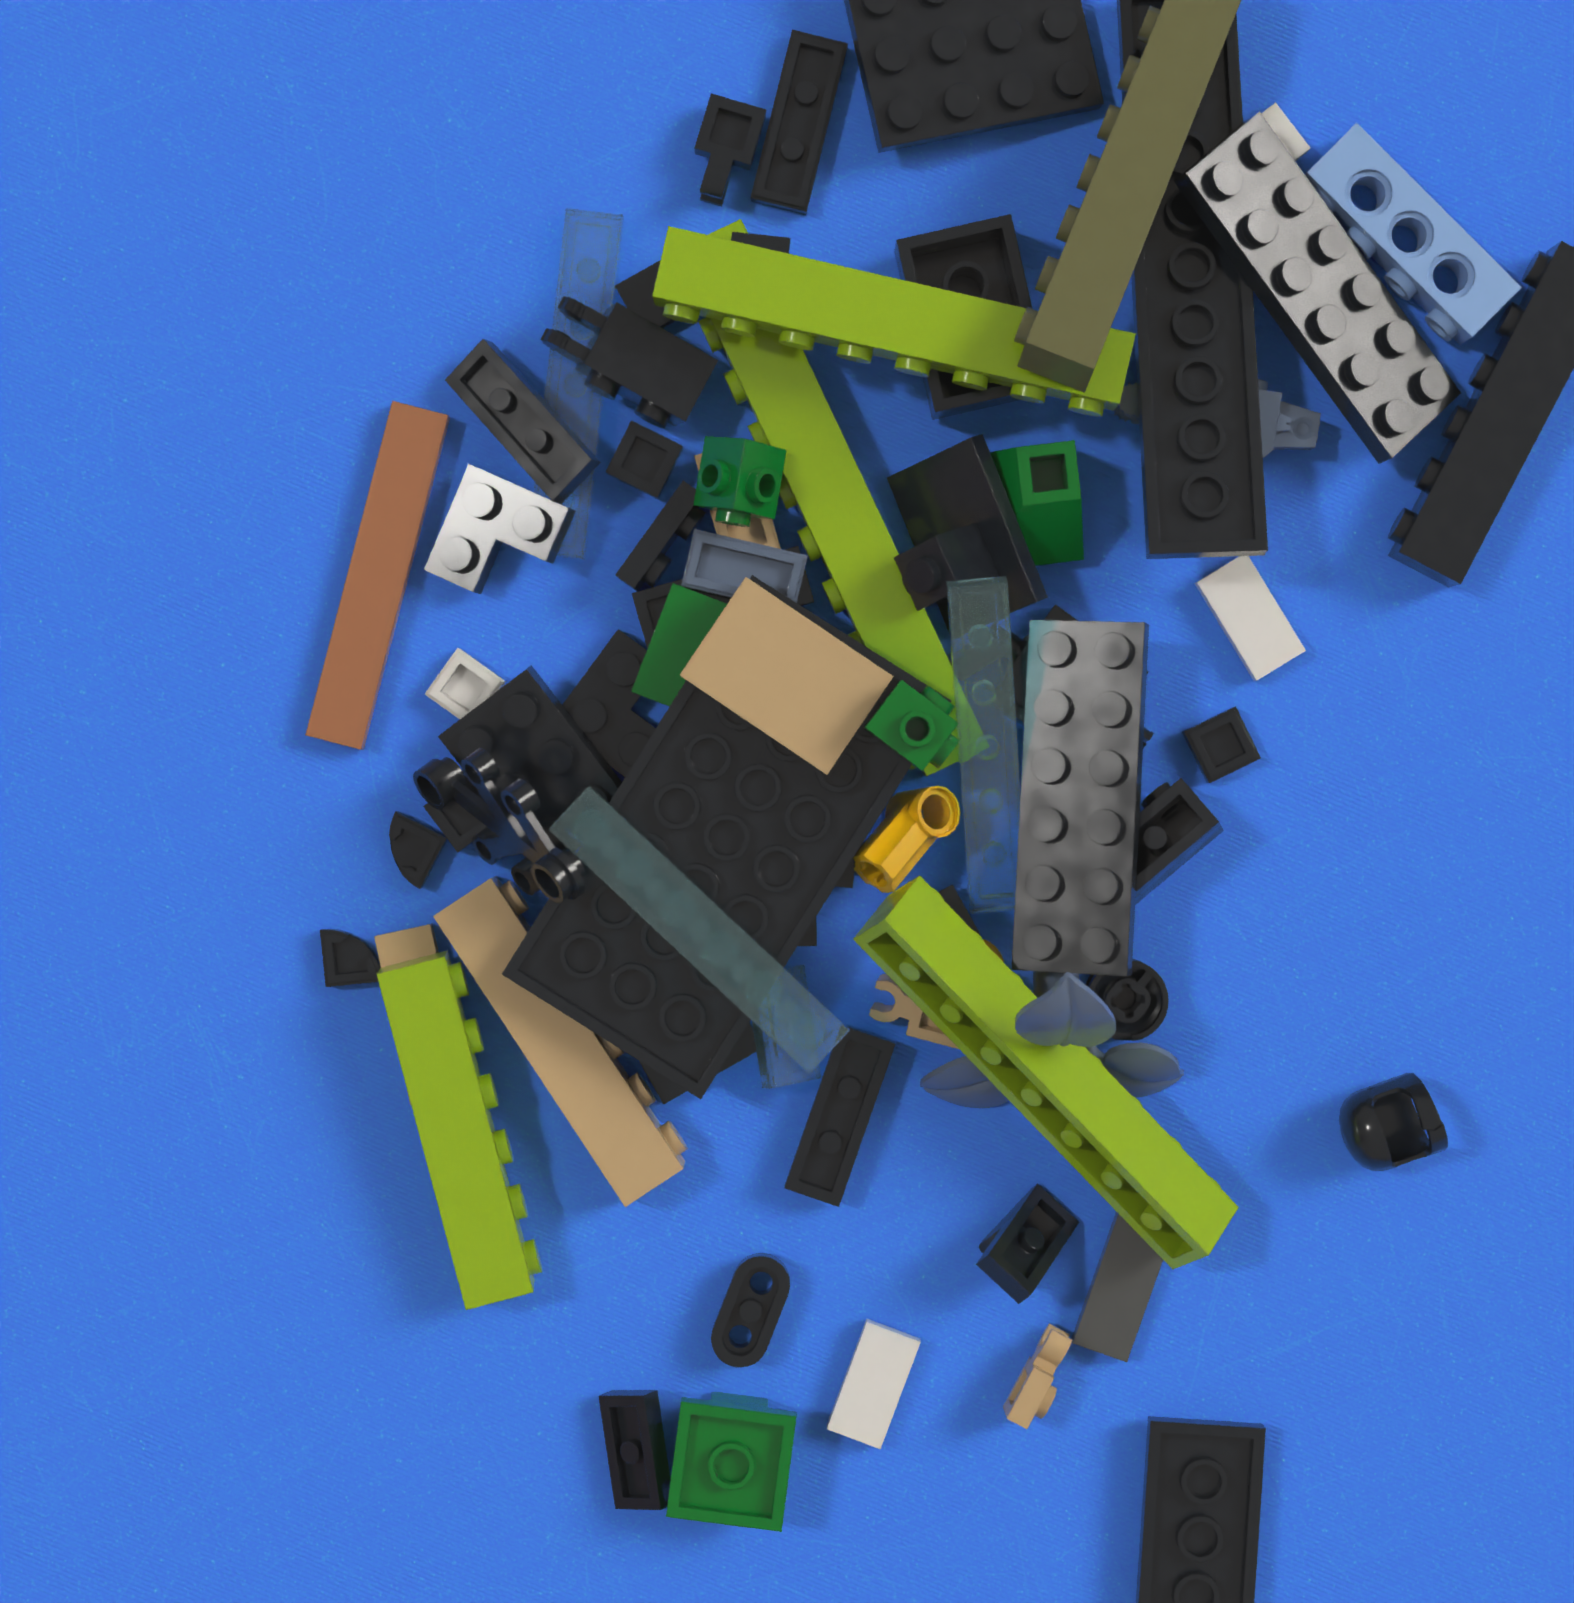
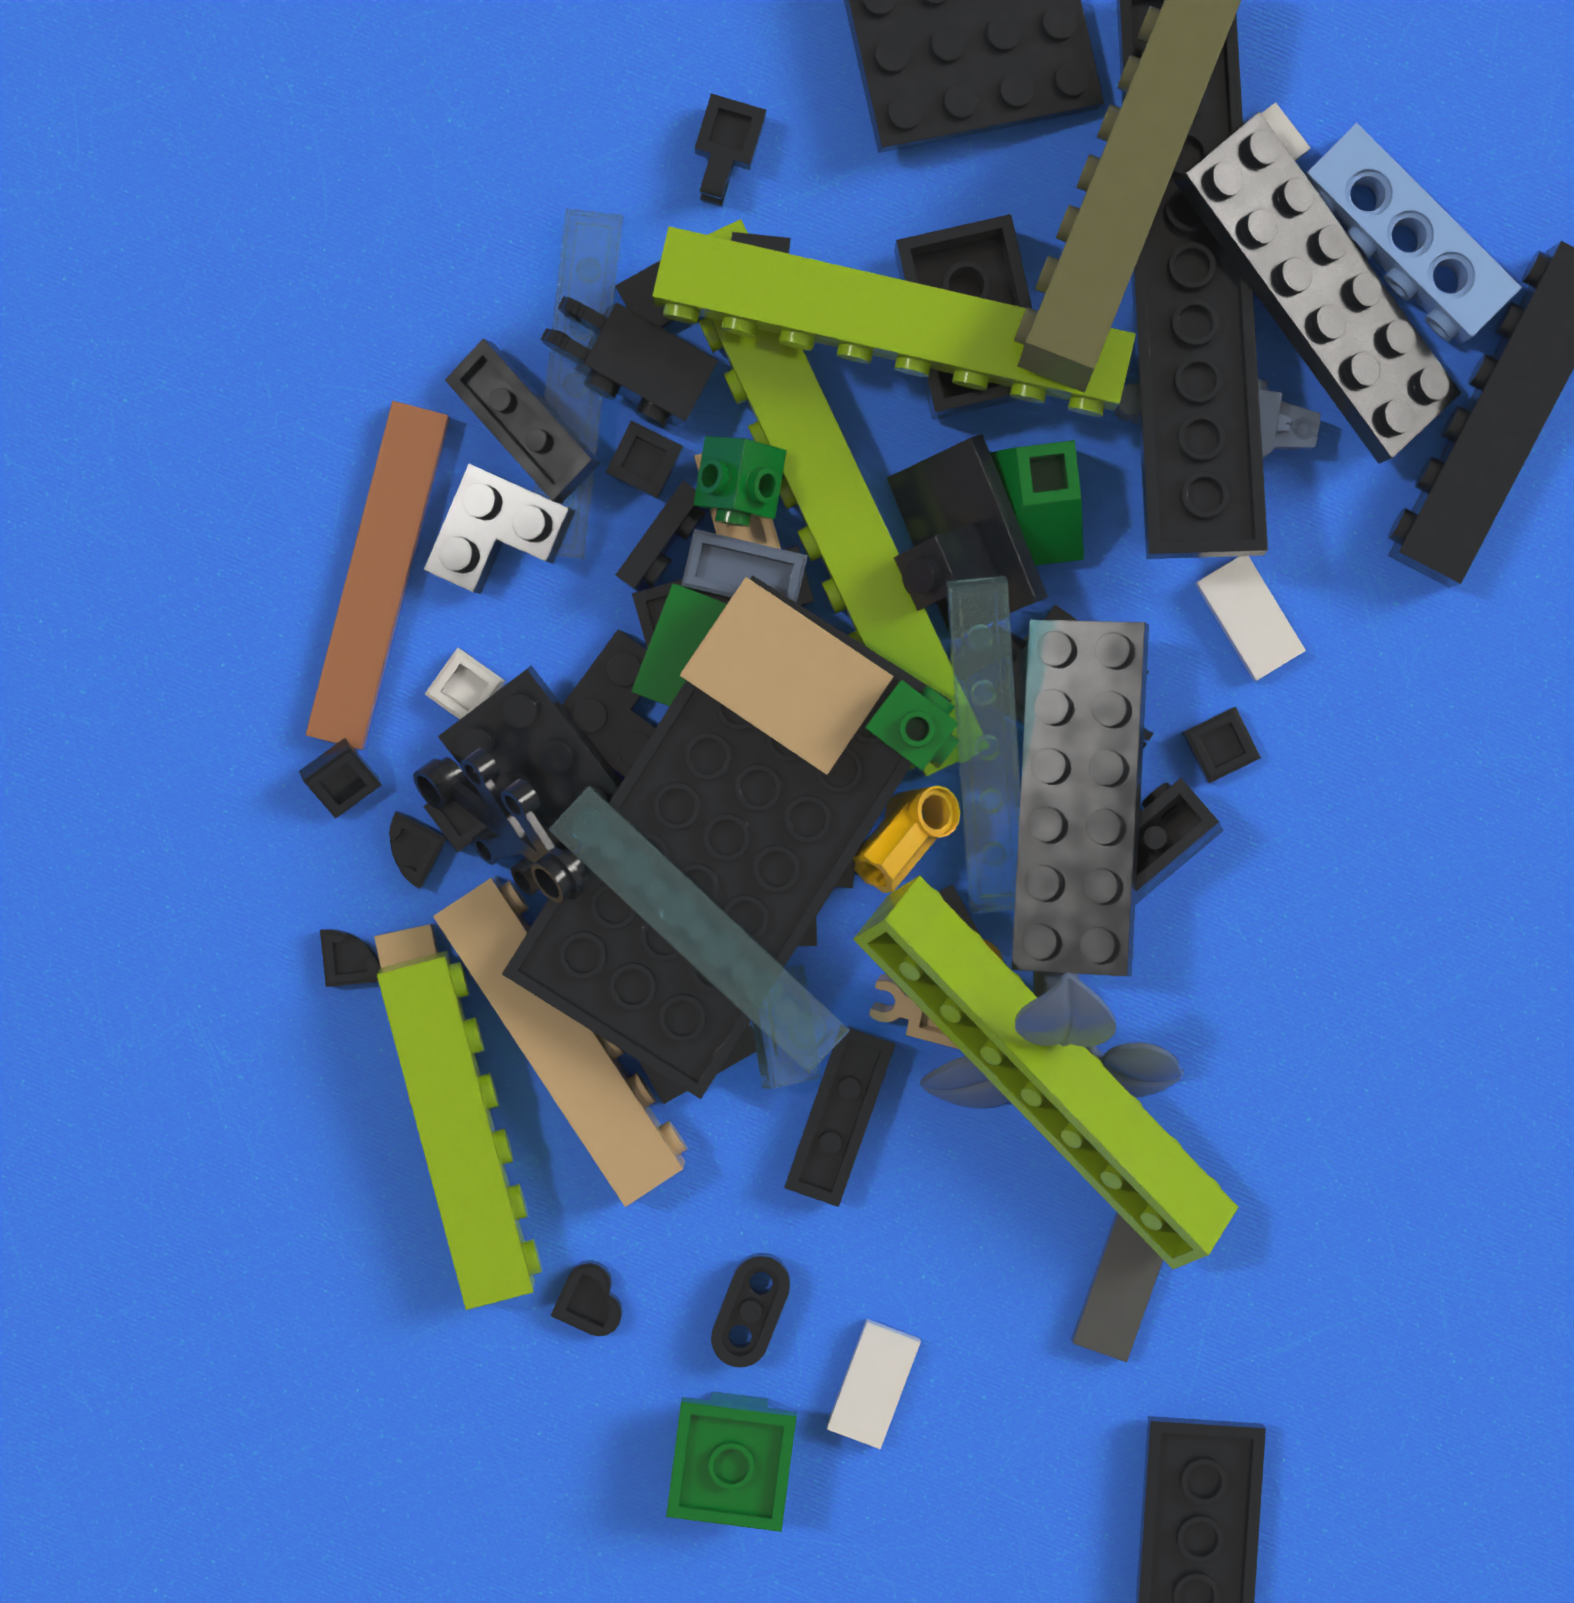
black plate [598,1390,671,1510] -> none
black tile [750,30,848,215] -> none
black slope [976,1183,1079,1304] -> none
tan plate [1003,1323,1073,1429] -> none
black wheel [1085,959,1169,1041] -> none
black helmet [1339,1073,1448,1171] -> none
none -> black tile [299,738,382,819]
none -> black tile [550,1260,623,1337]

